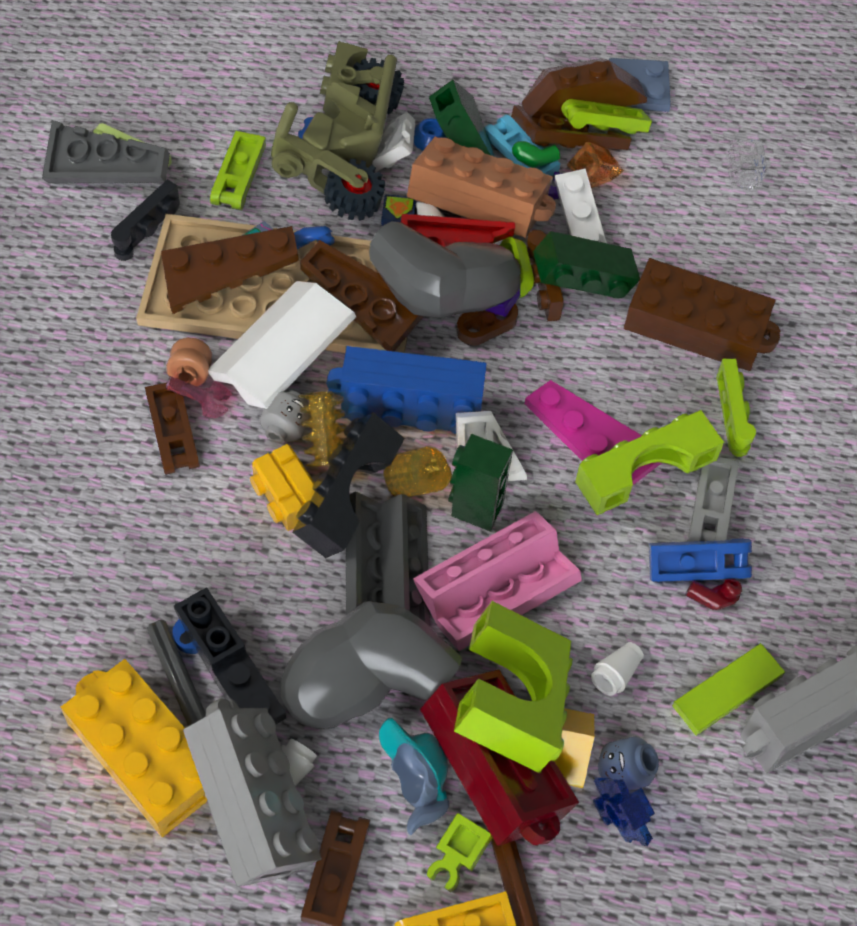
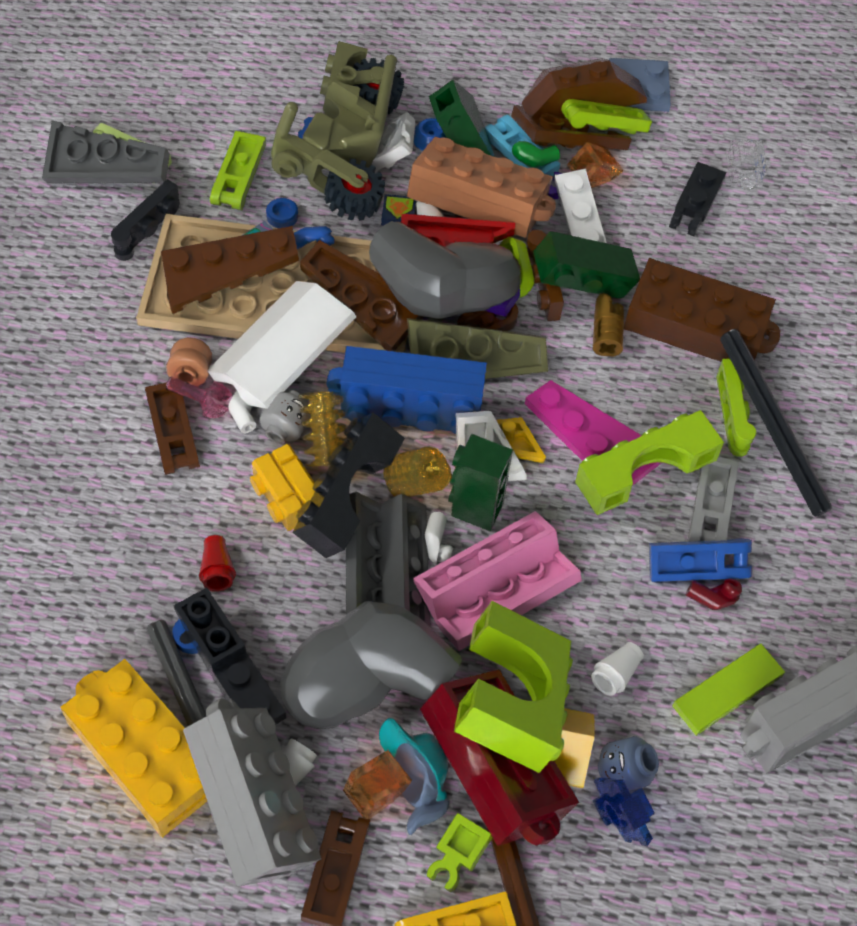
none -> red cone [199,535,236,592]
none -> white arm [228,390,256,434]
none -> blue tile [266,198,298,228]
none -> clear orange brick [343,750,412,819]
none -> olive wing [407,318,548,379]
none -> white arm [424,512,453,564]
none -> yellow piece [497,417,546,463]
none -> pearl gold hinge [593,293,624,357]
none -> black hinge [669,162,727,236]
none -> black axle [720,329,832,517]

